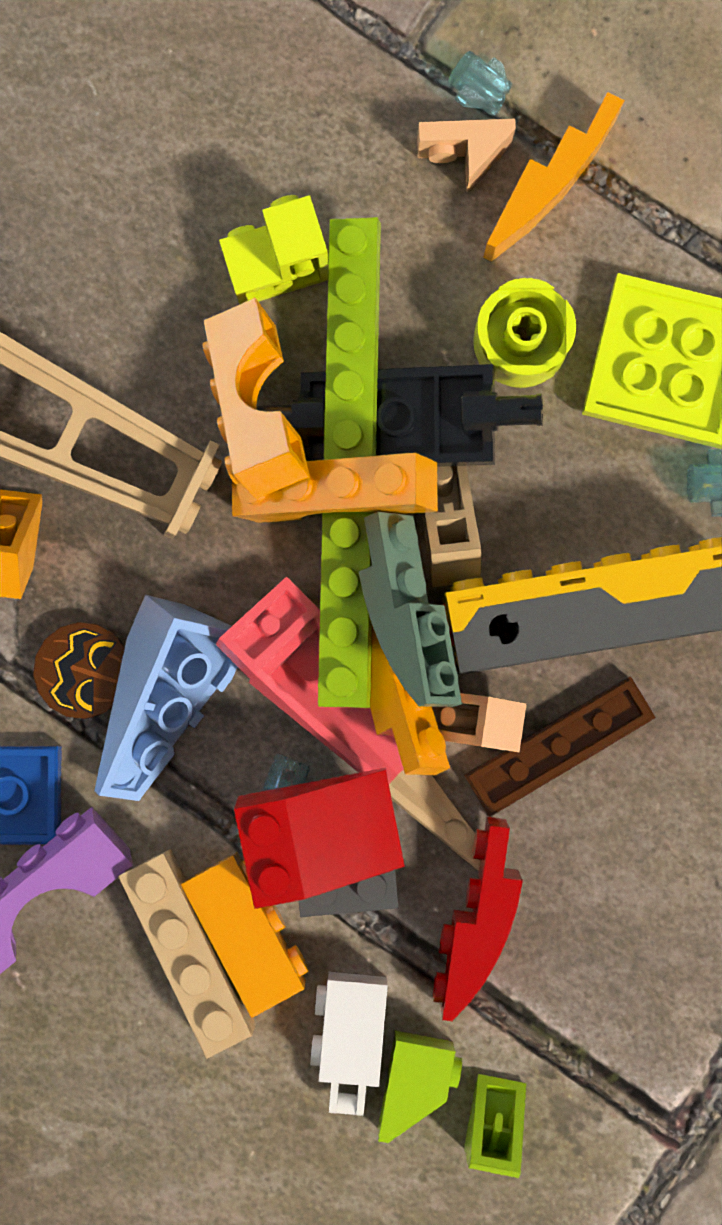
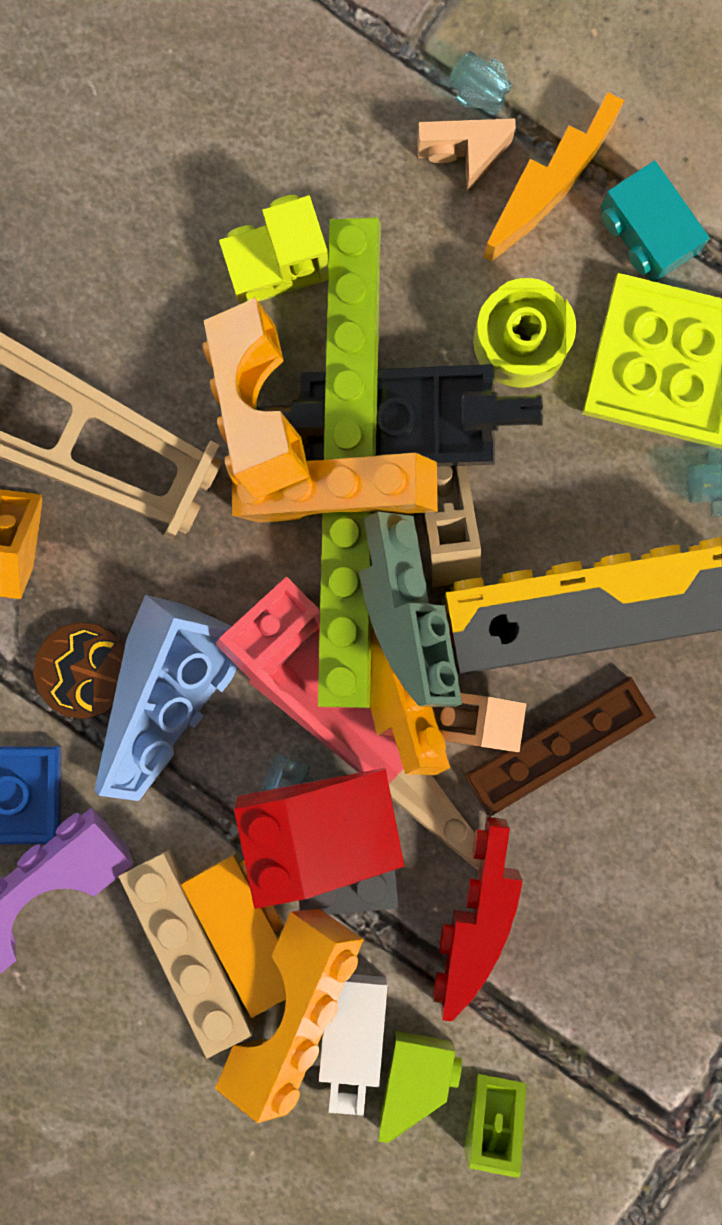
none -> light orange arch [215,909,364,1123]
none -> teal brick [600,160,710,282]

